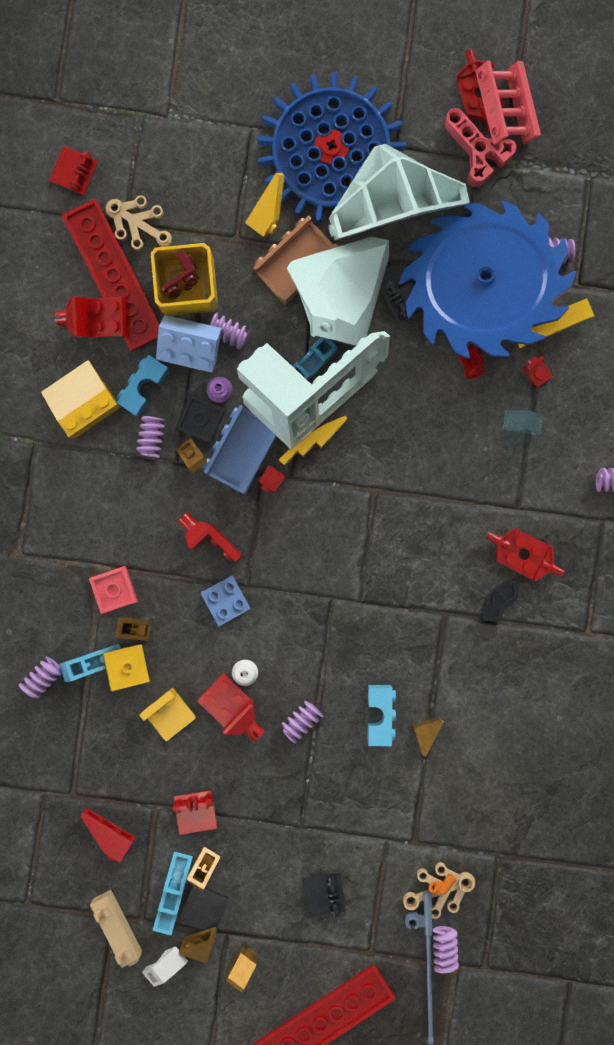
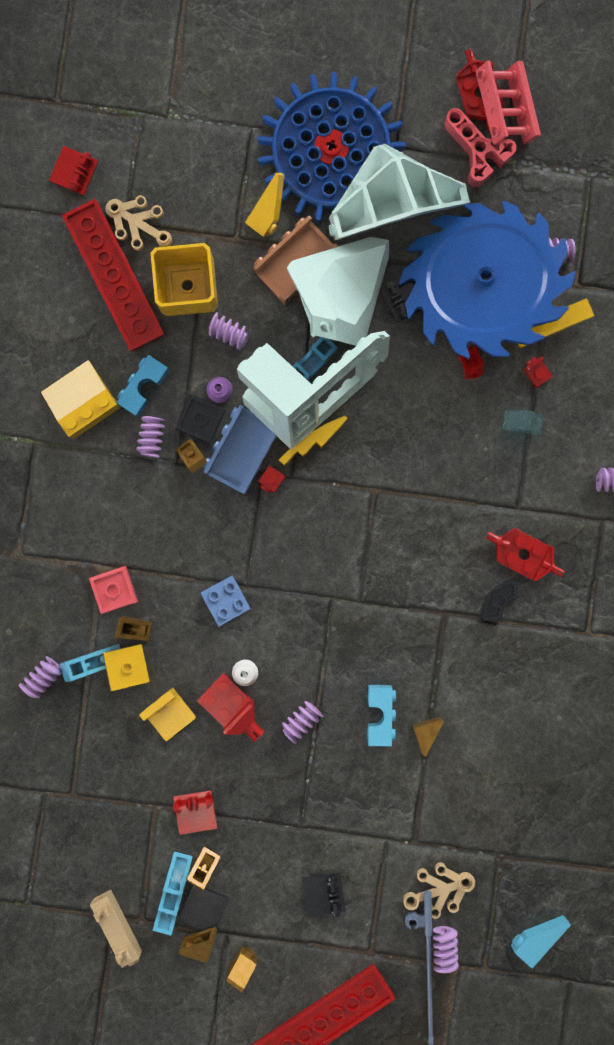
red plate [55,296,127,338] -> none
red slope [81,808,135,863] -> none
white slope [142,947,188,987] -> none
light blue piece [156,315,221,373] -> none
dark red bracket [160,249,200,299] -> none
red plate [177,512,243,562] -> none
orange arm [428,874,457,895] -> none
none -> medium azure slope [511,915,571,968]

